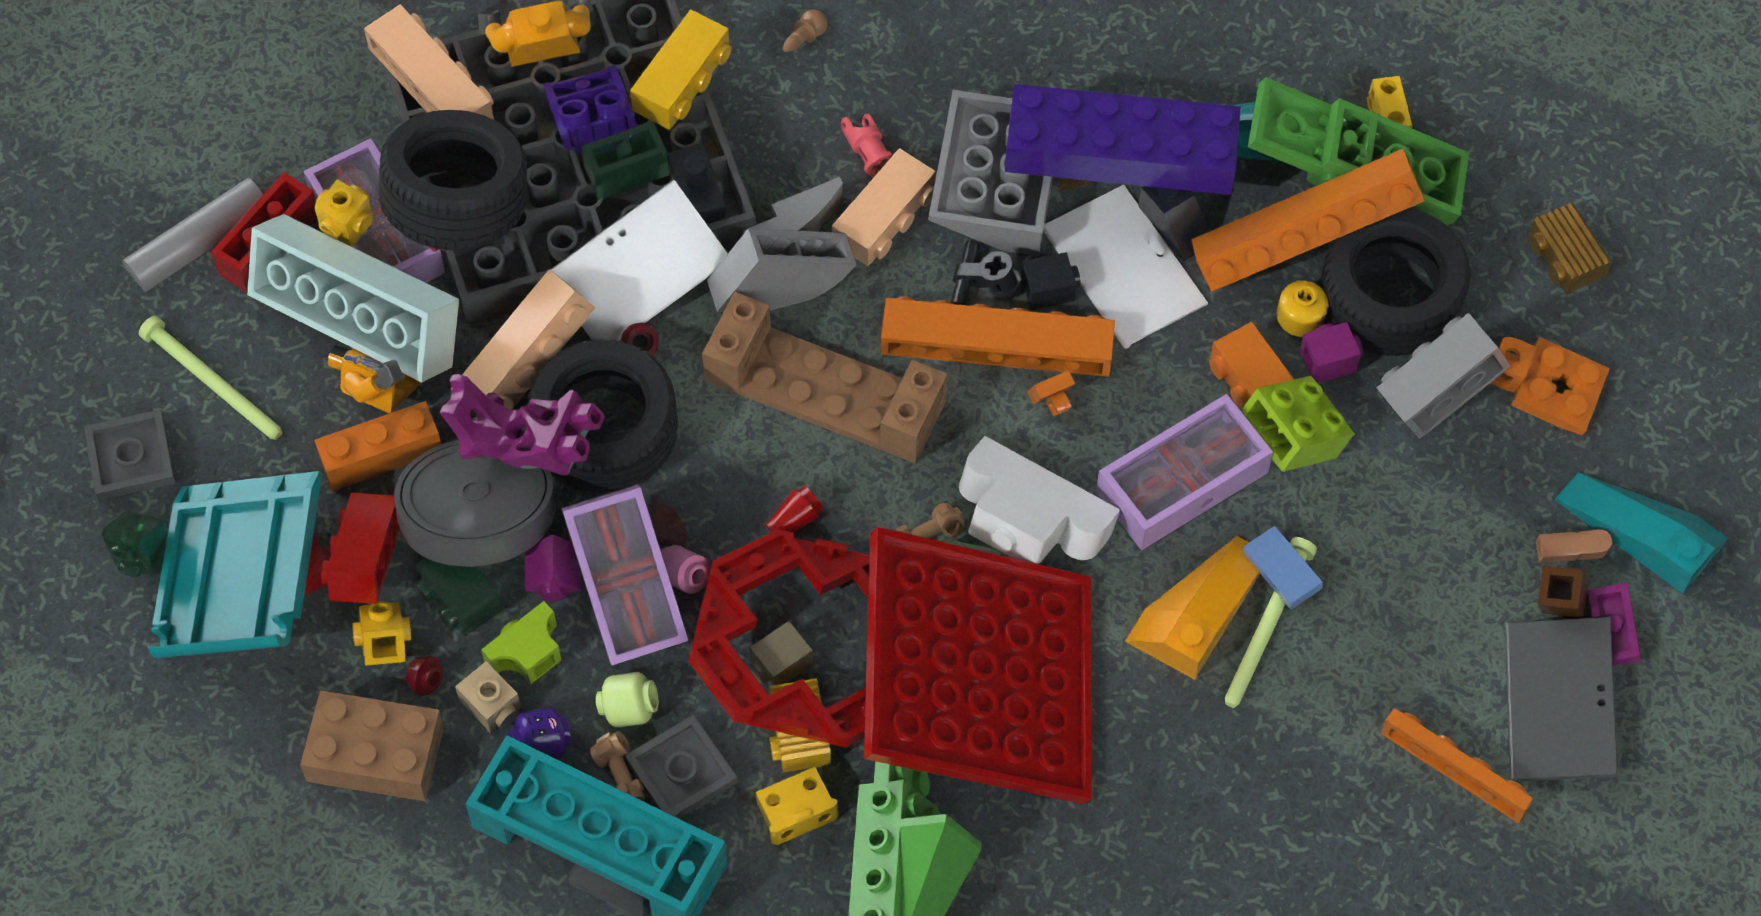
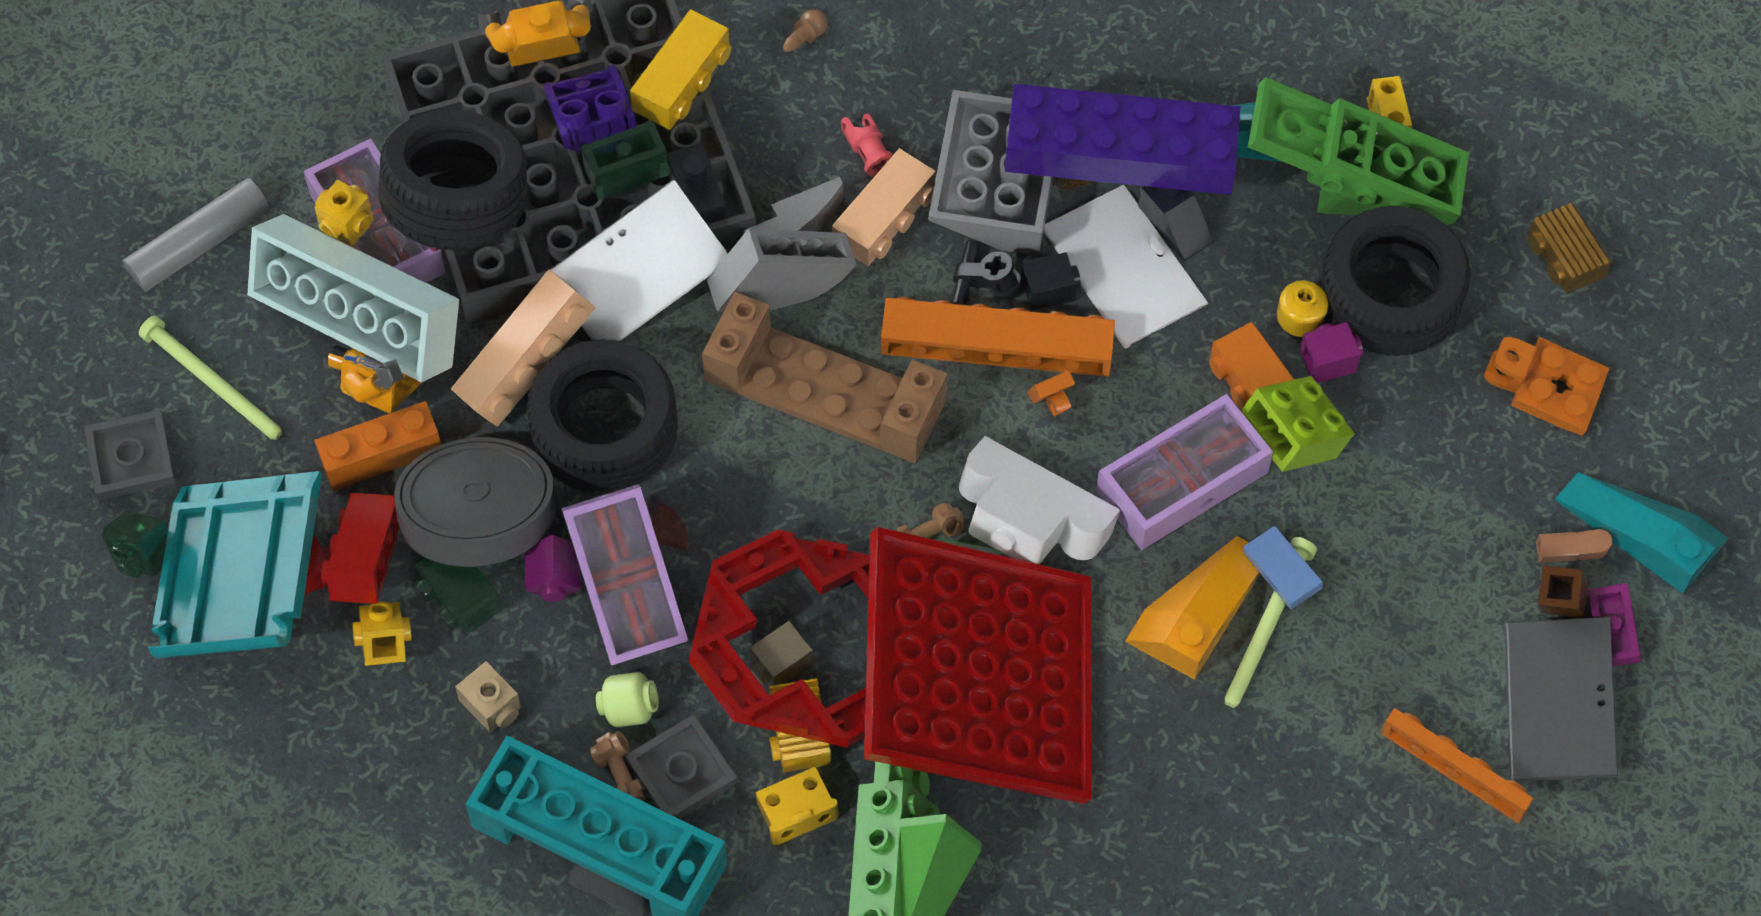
red brick [211,172,317,293] -> none
medium nougat brick [300,690,444,801] -> none
light nougat brick [364,4,494,120] -> none
dark red plate [406,656,443,696] -> none
magenta hips [440,374,604,475] -> none
lime brick [481,601,562,685] -> none
dark purple head [508,707,571,759] -> none
dark red plate [620,323,659,356] -> none
bright pink brick [660,545,710,594] -> none
red cone [765,485,824,532] -> none
orange brick [1191,149,1425,292] -> none
light grey brick [1376,313,1511,439] -> none

